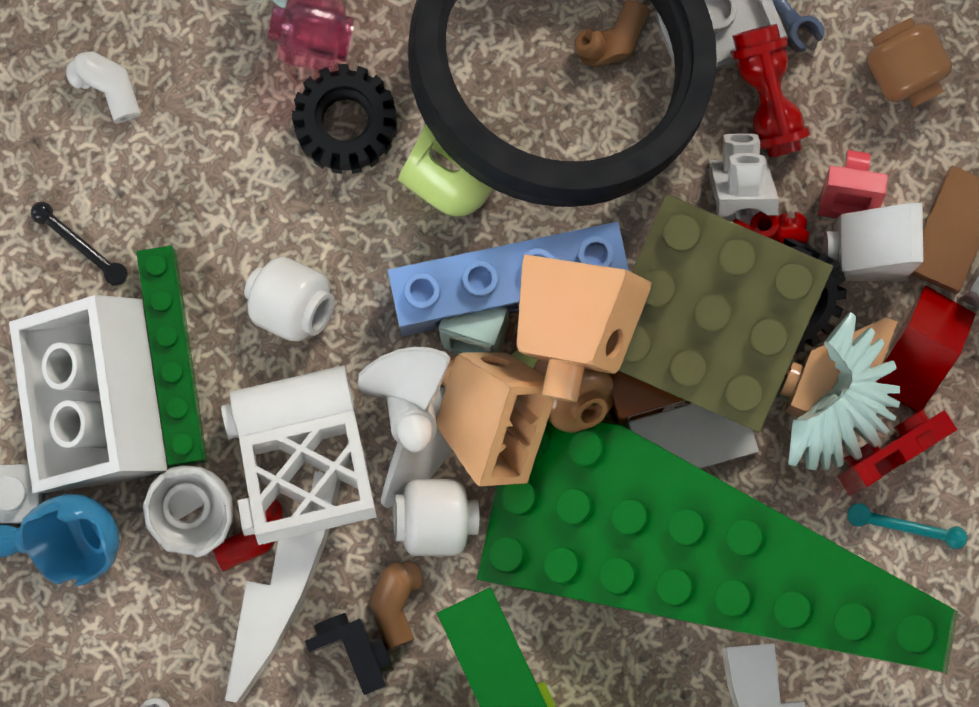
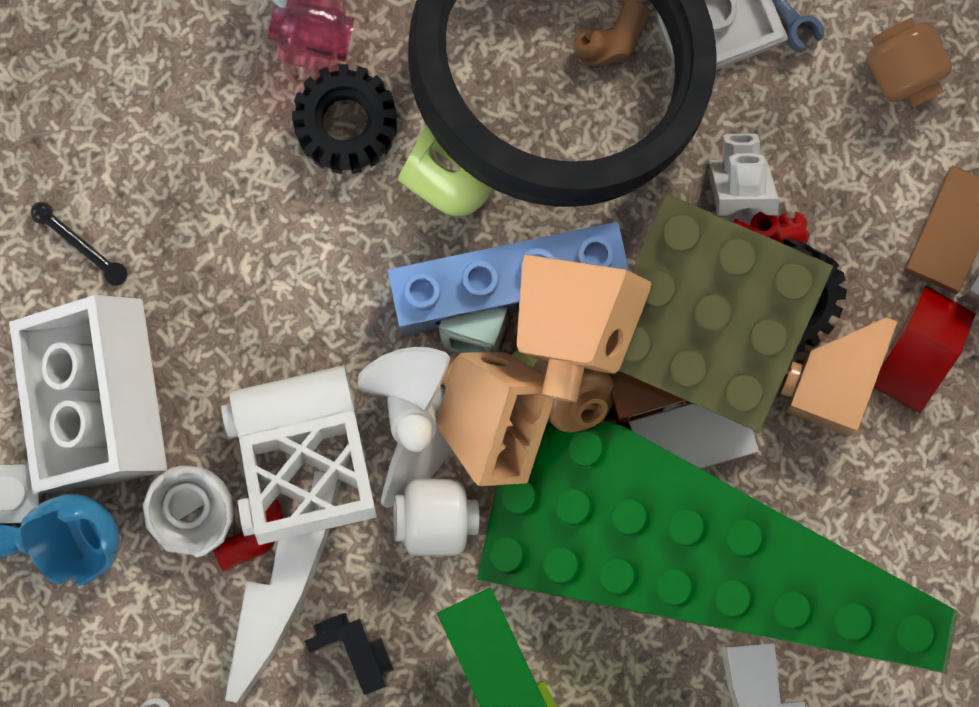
white arm [66,51,141,124] -> none
green piece [136,246,208,467] -> none
white head [244,257,334,342] -> none
medium nougat arm [370,560,423,650] -> none
red piece [730,24,811,157] -> none
light aqua hair [788,312,900,470] -> none
coral tile [818,150,888,218] -> none
white slope [823,203,923,282] -> none
red wing [837,409,957,496] -> none
teal hinge [847,503,968,549] -> none

